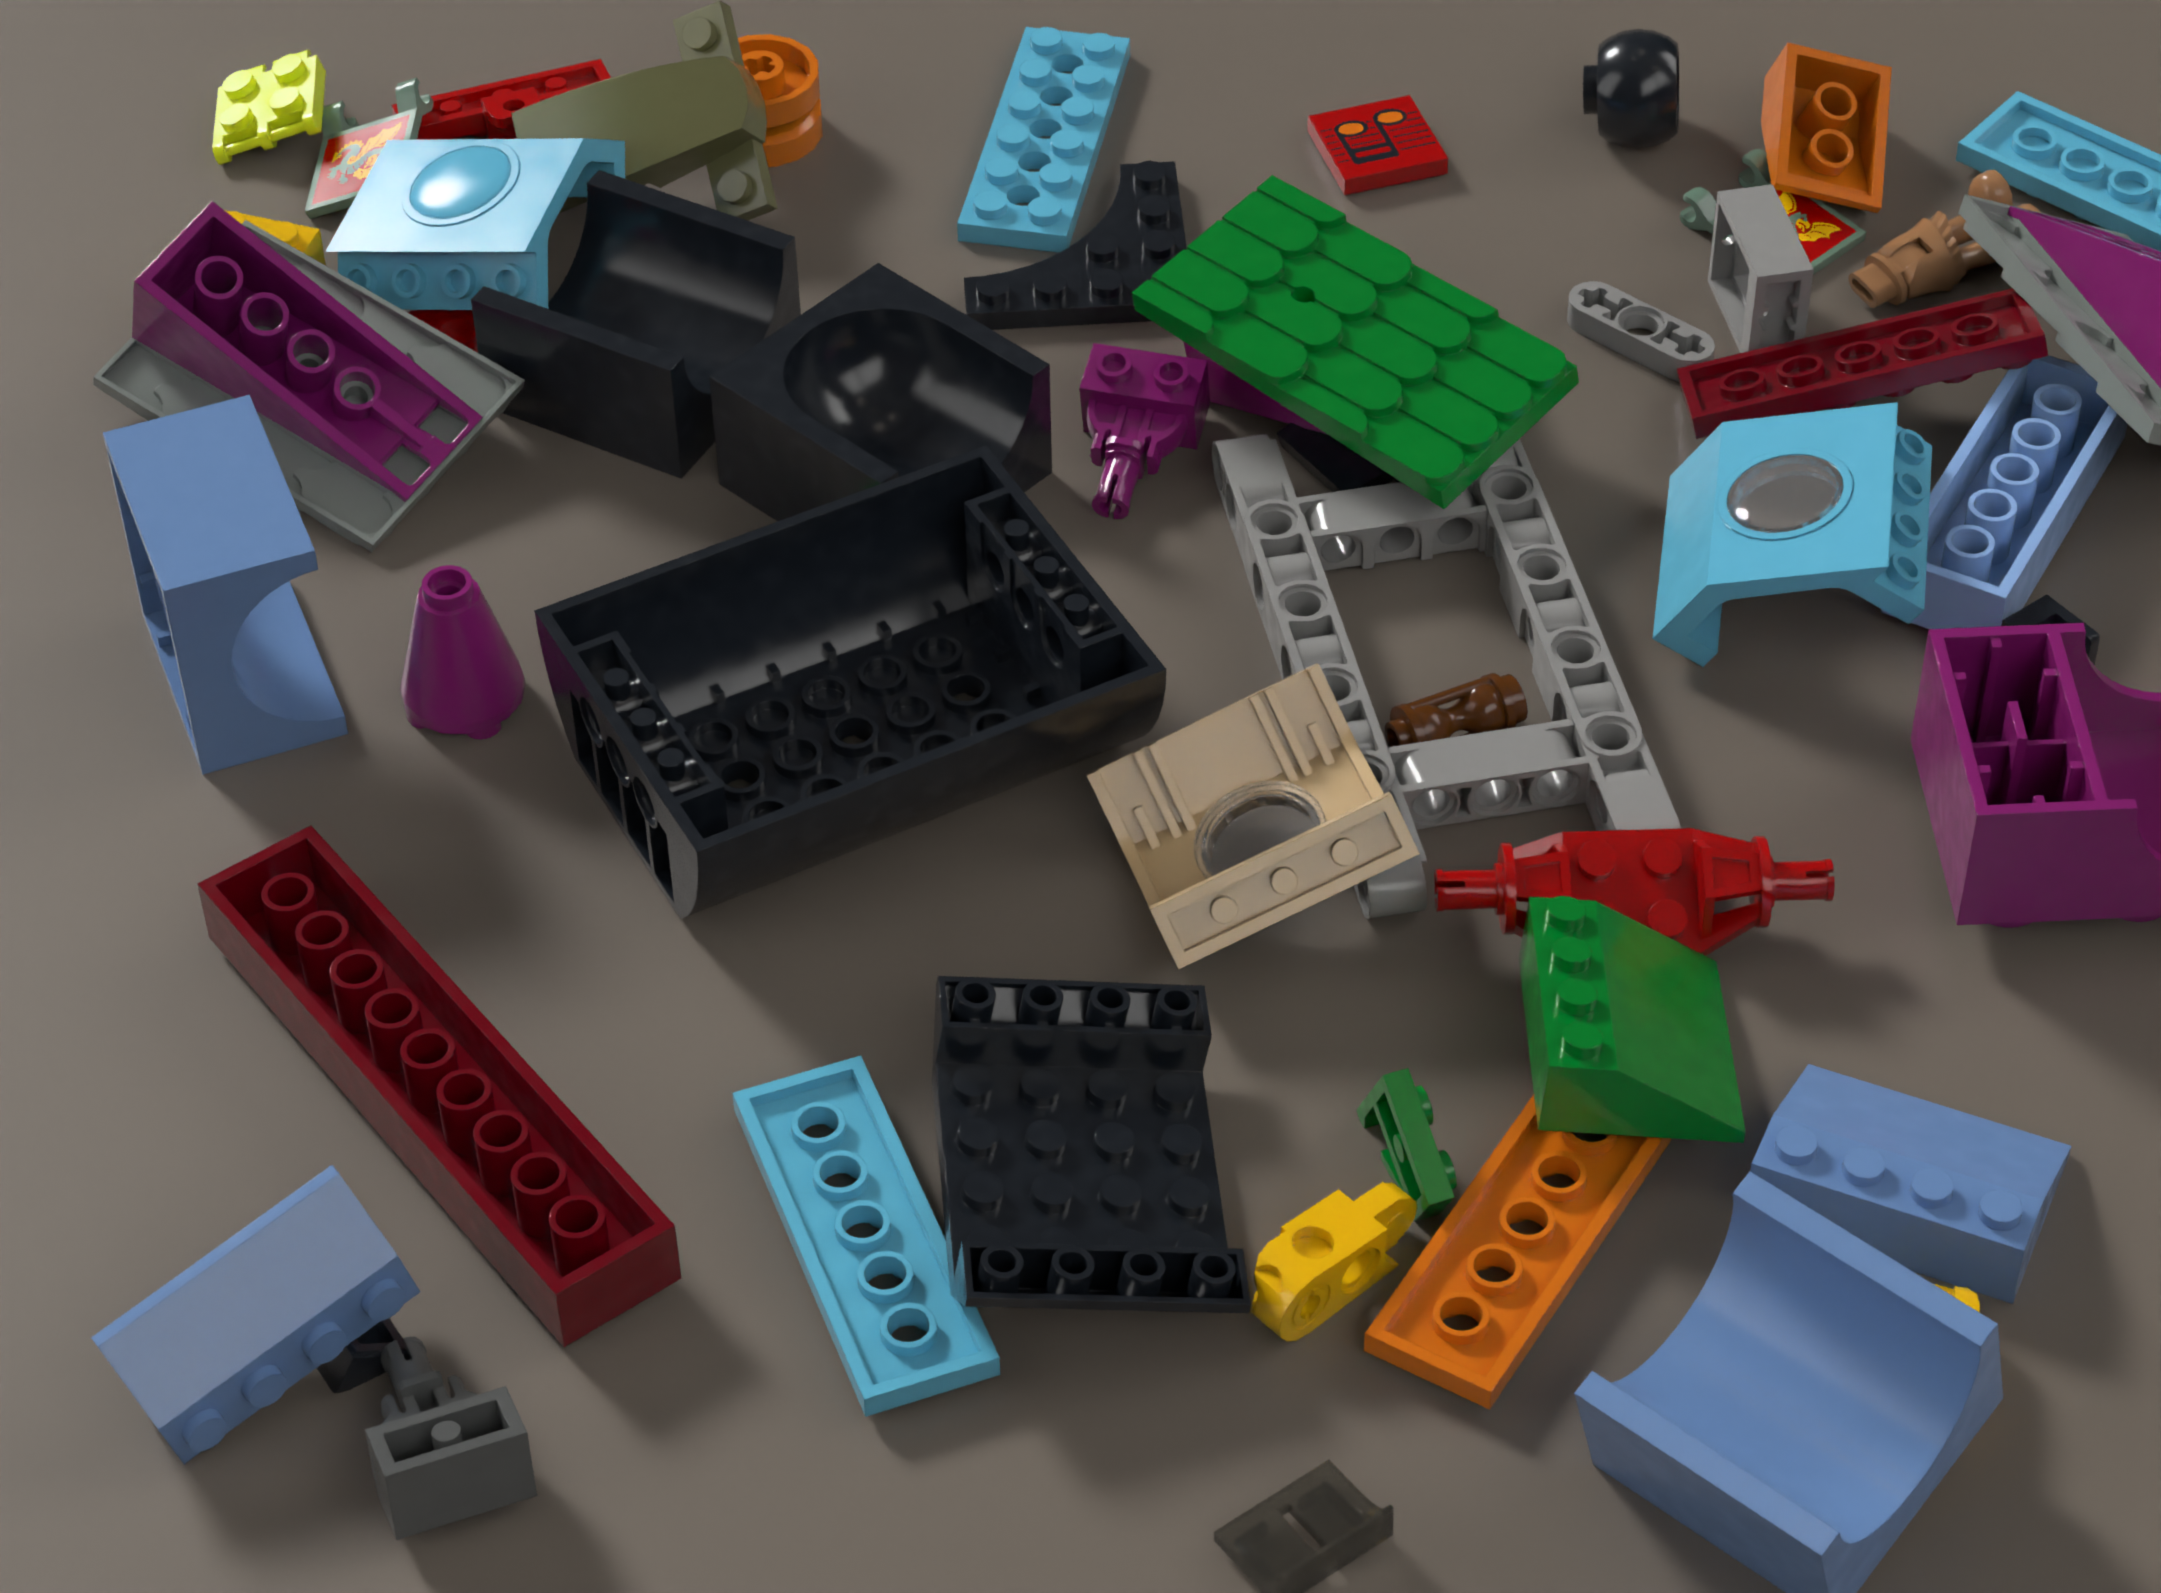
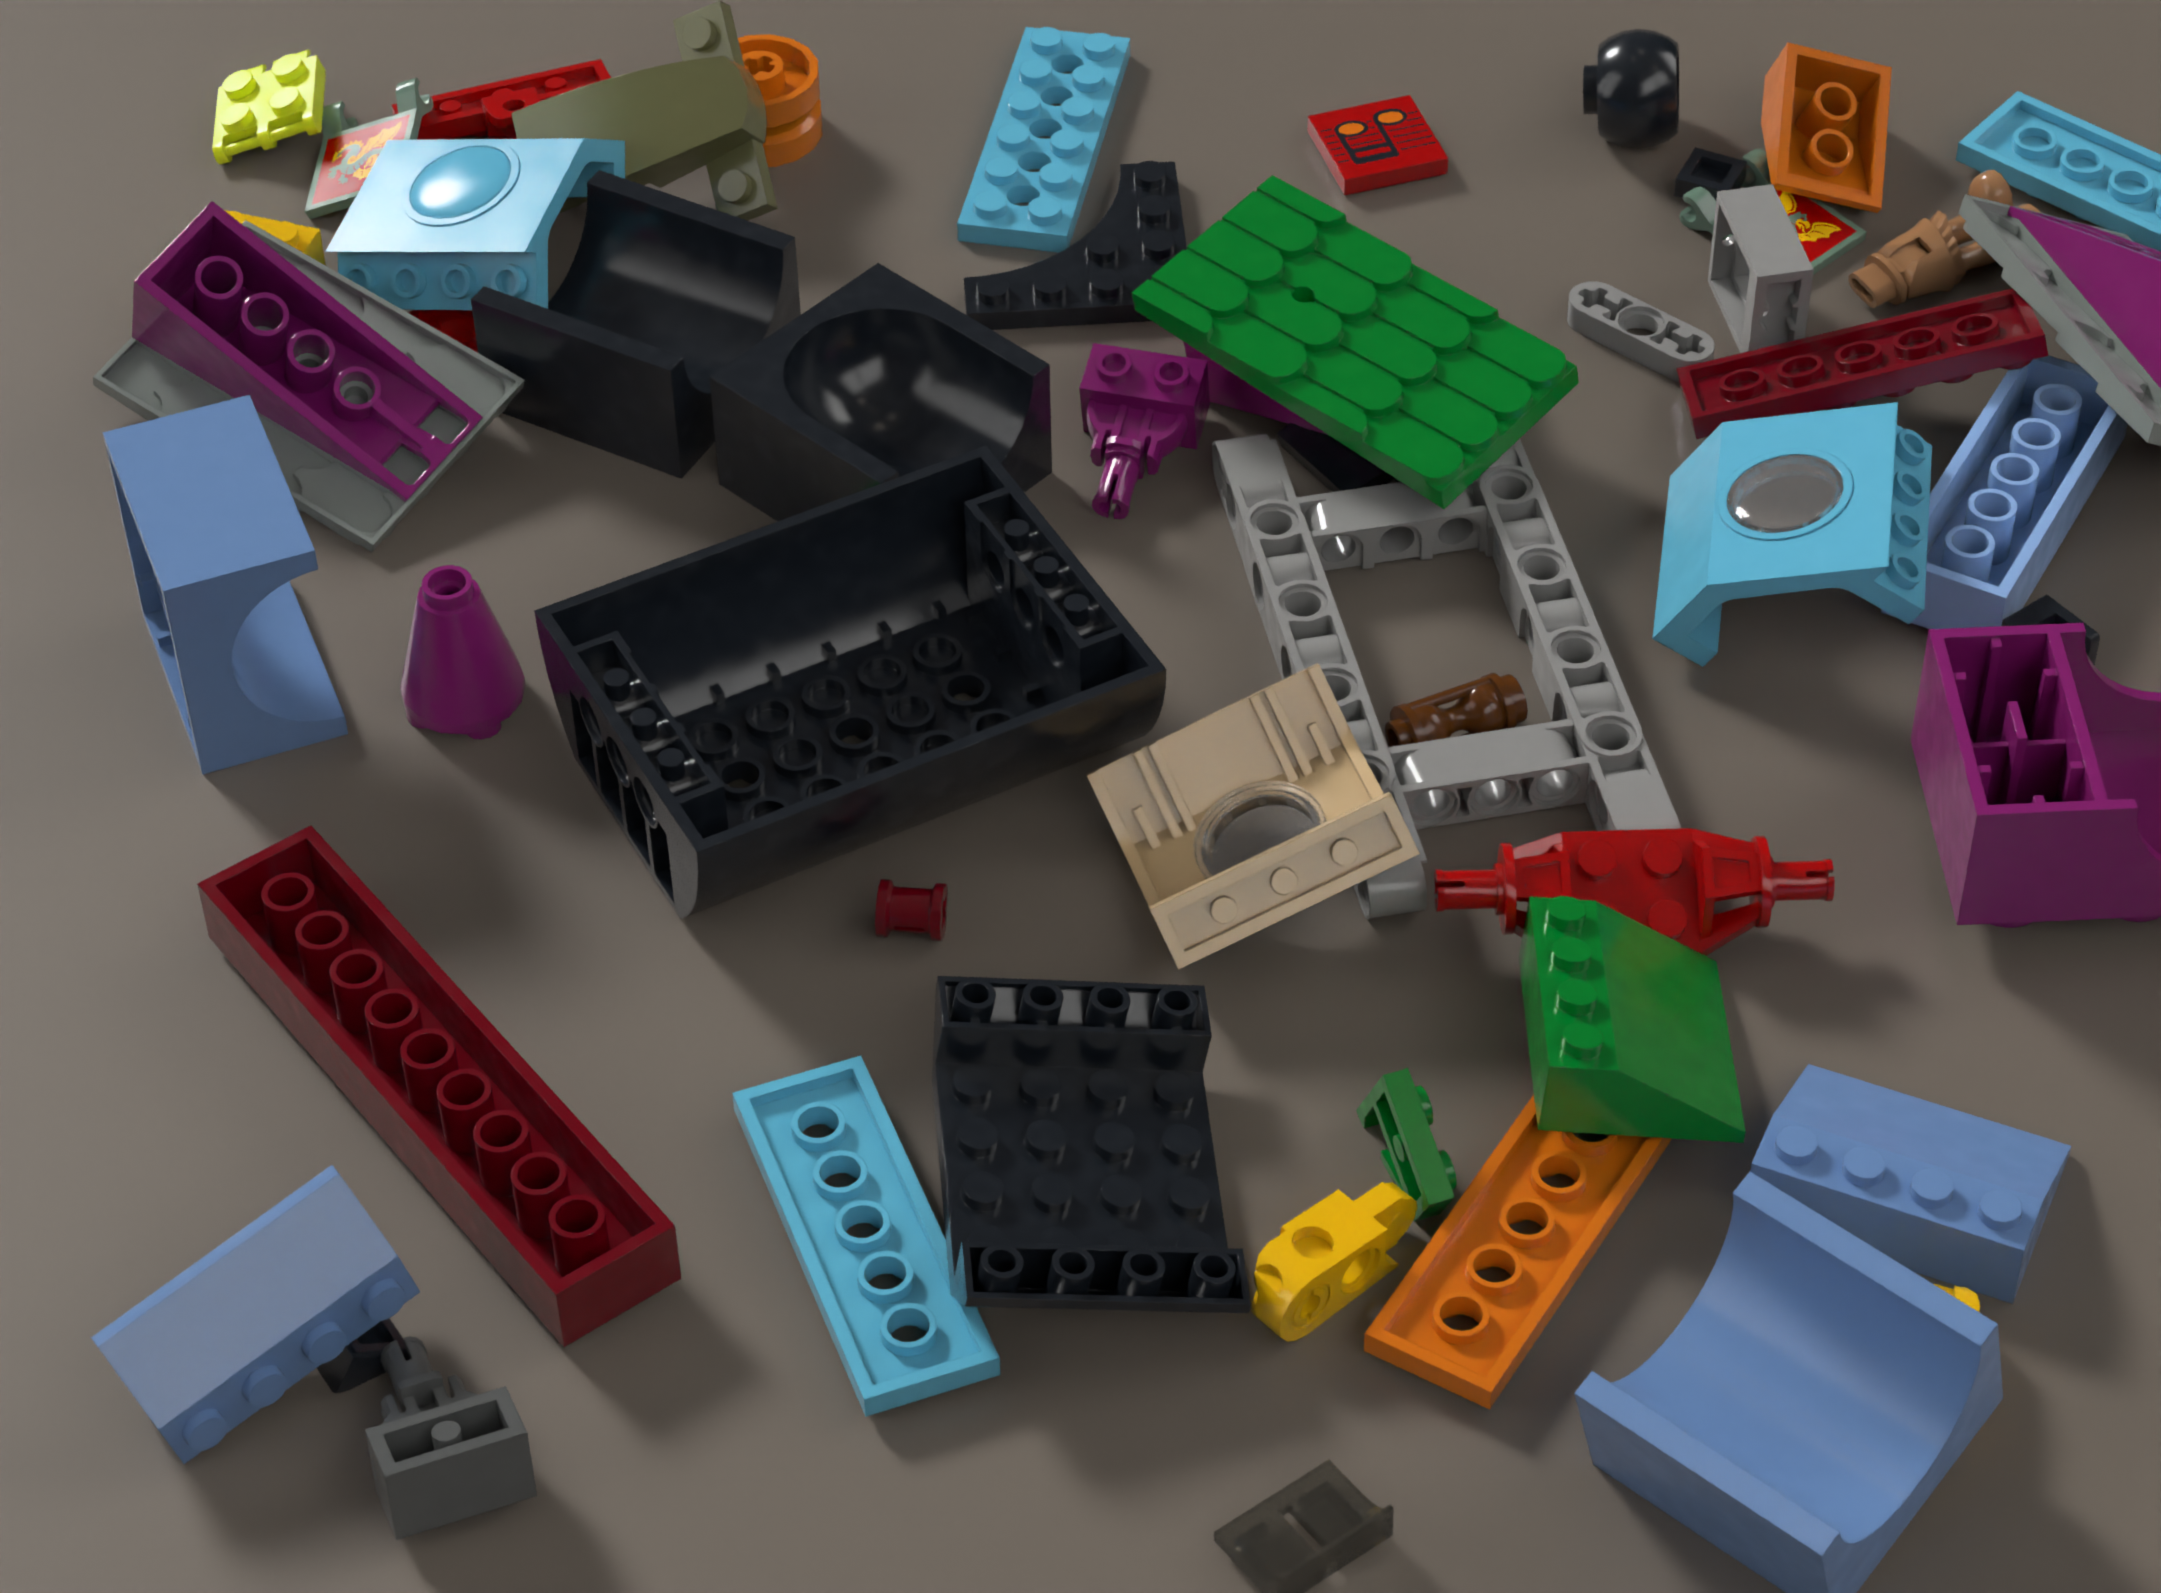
none -> dark red bush [875,879,948,941]
none -> black plate [1674,147,1747,200]

